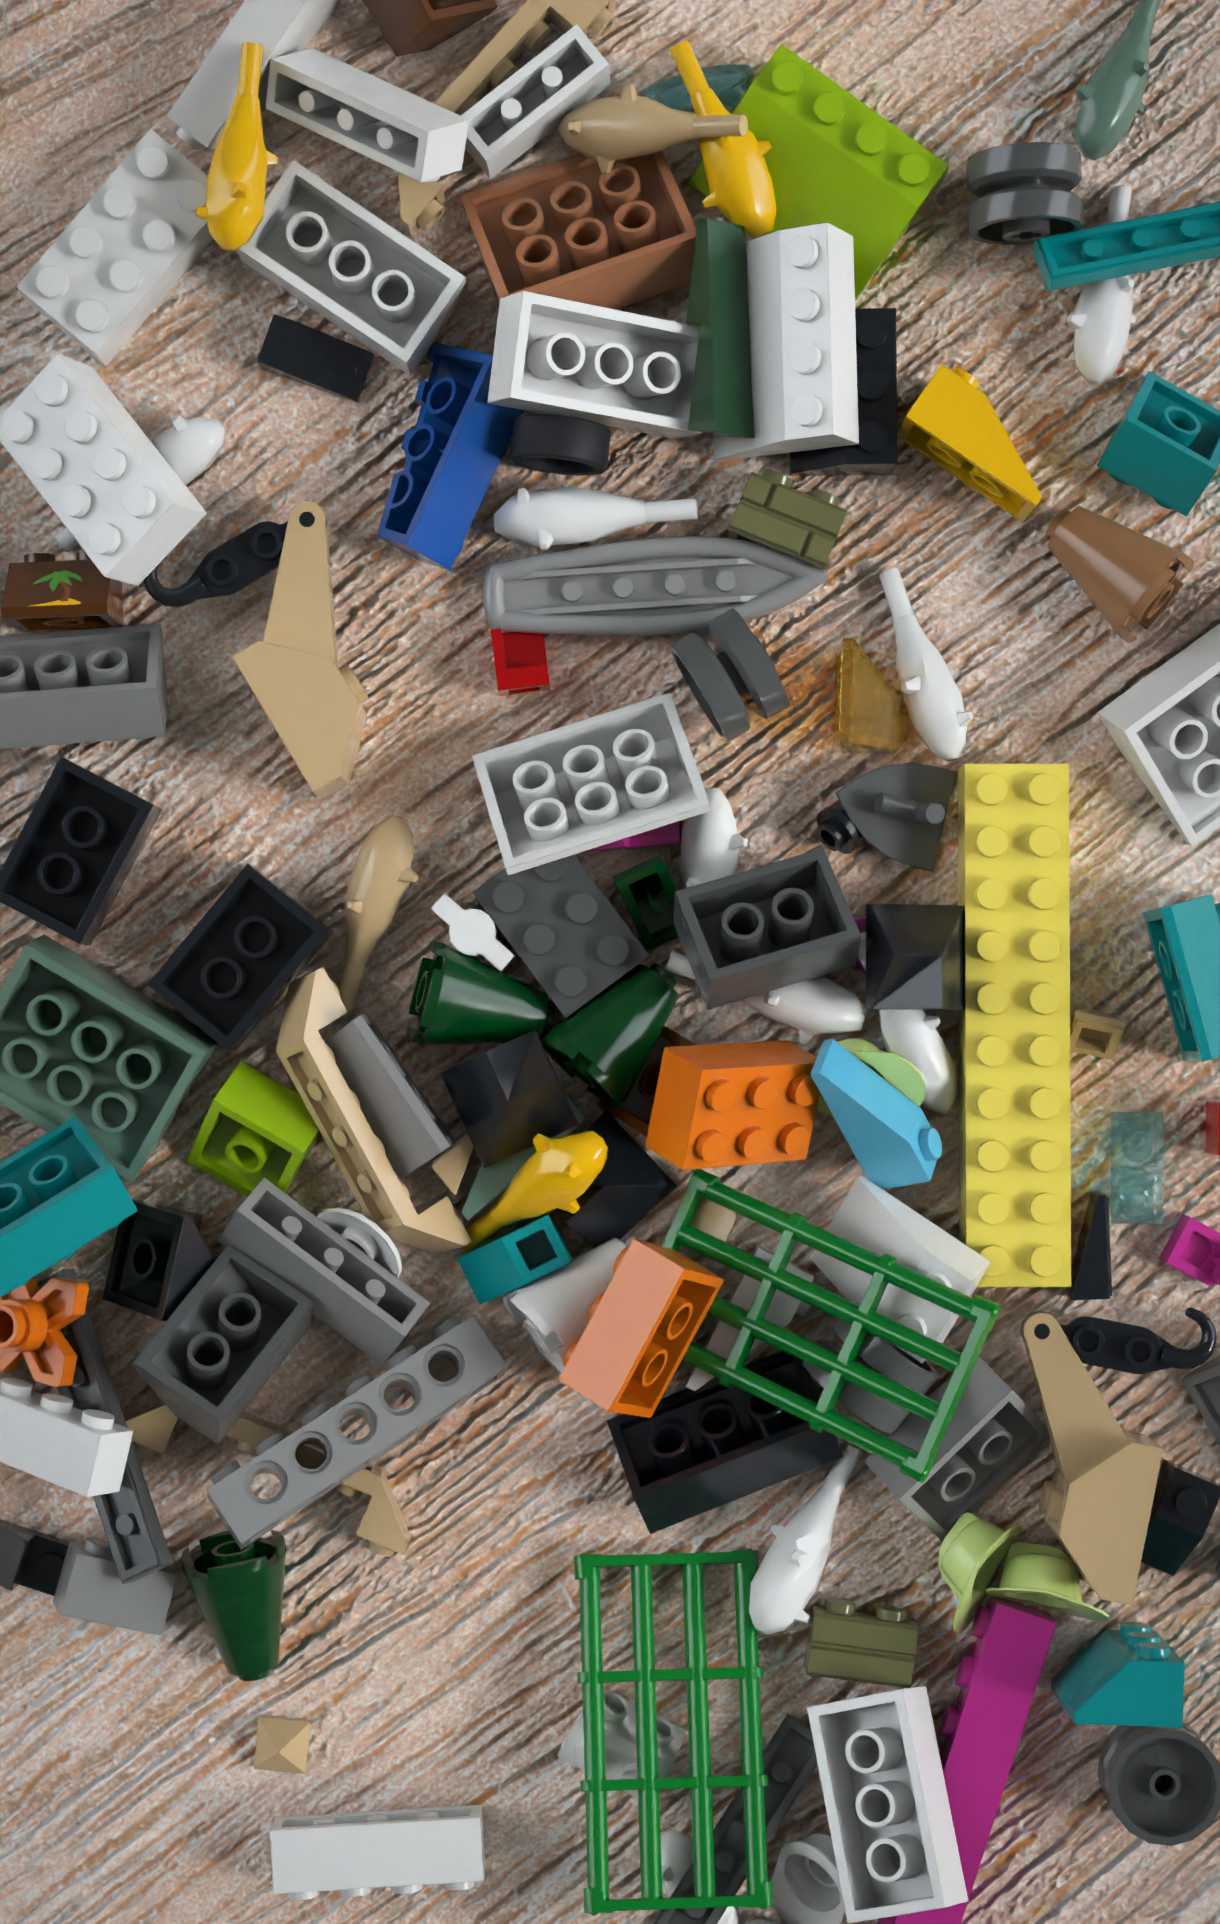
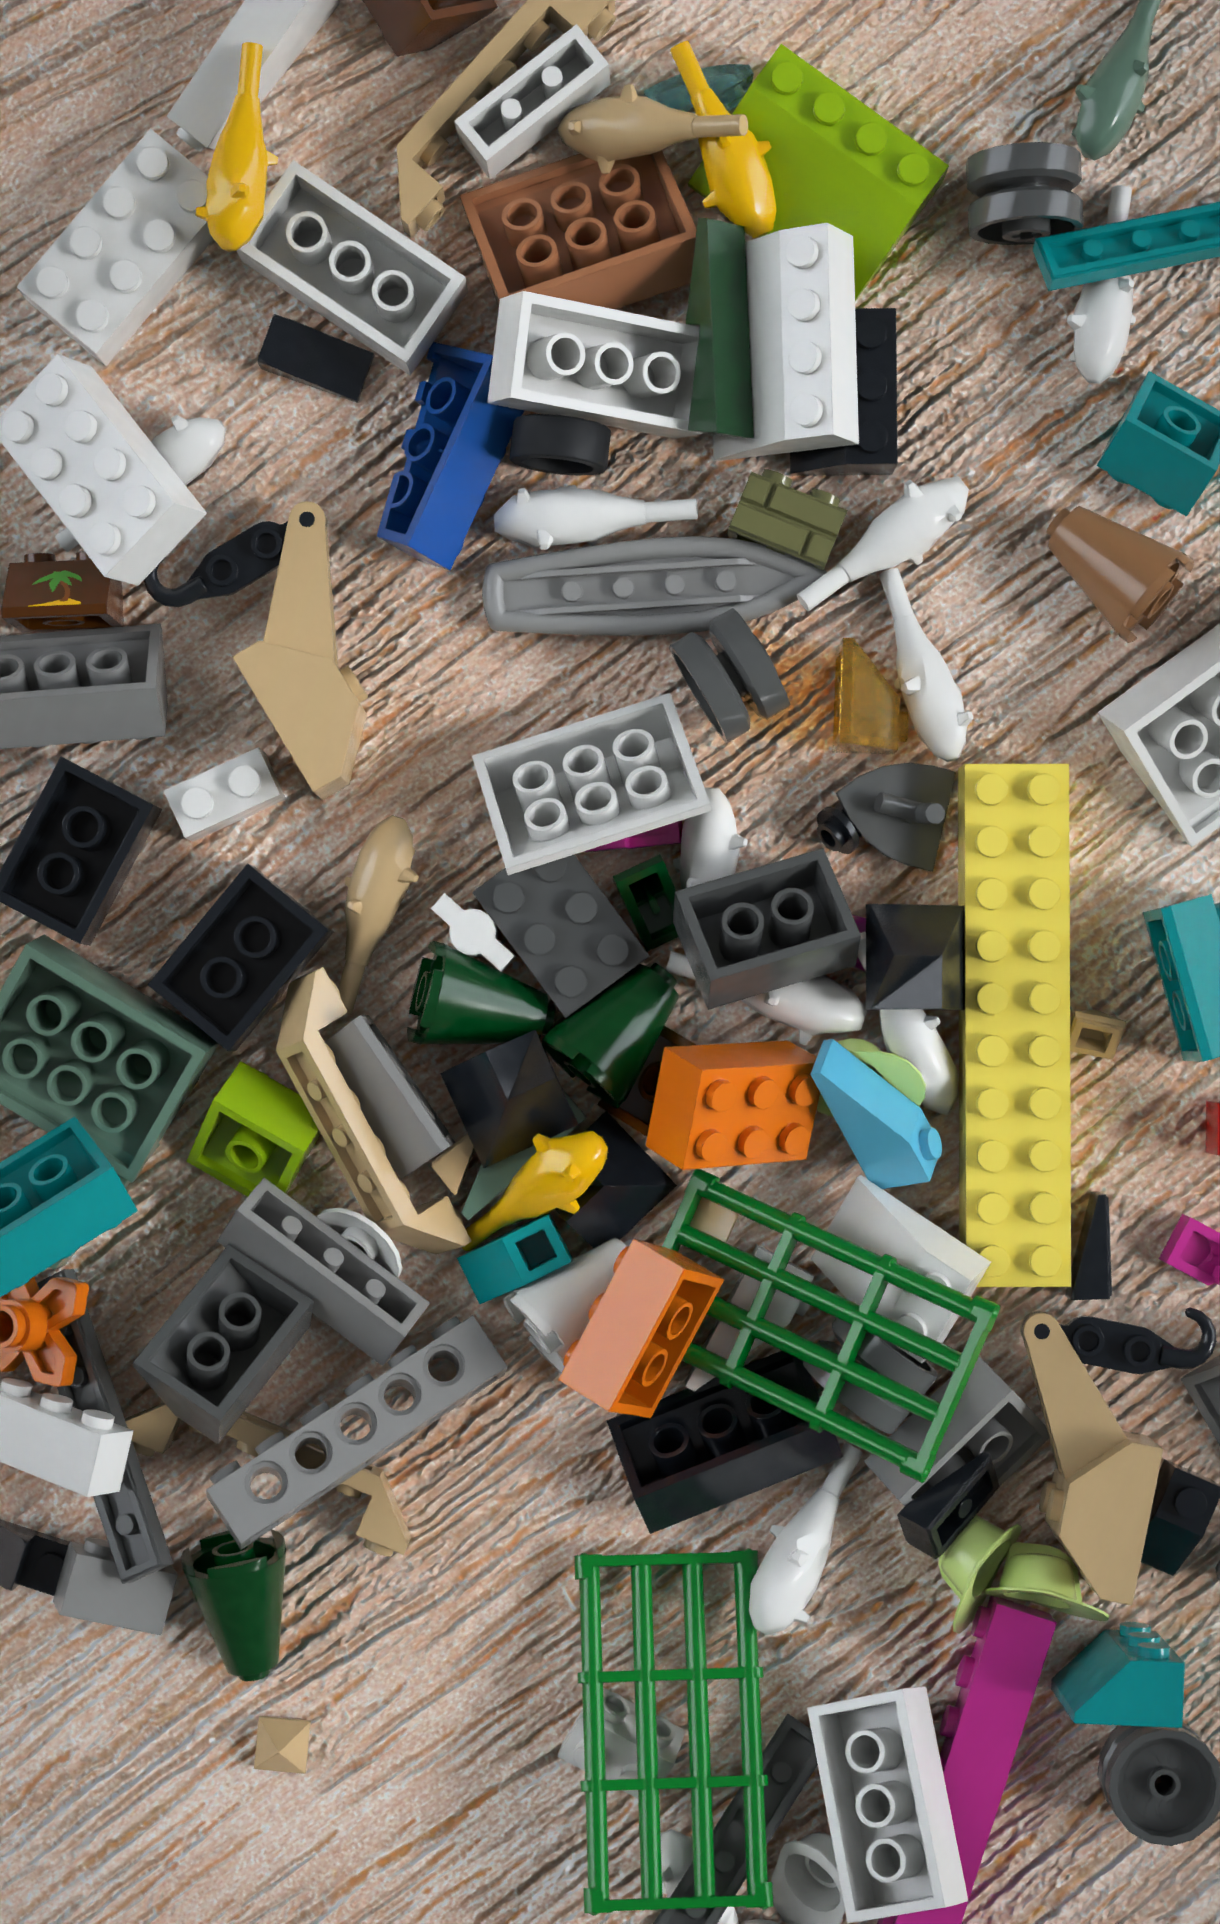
black slope [102,1199,215,1321] -> none
white brick [265,48,469,182] -> none
white brick [270,1805,486,1900] -> none
red panel [491,628,551,696] -> none
olive brick [804,1598,918,1688] -> none
yellow slope [897,364,1042,523] -> none
clear light blue slope [1111,1112,1164,1224] -> none
none -> white brick [164,747,286,842]
none -> white piece [797,476,969,611]
none -> black slope [897,1452,1000,1560]

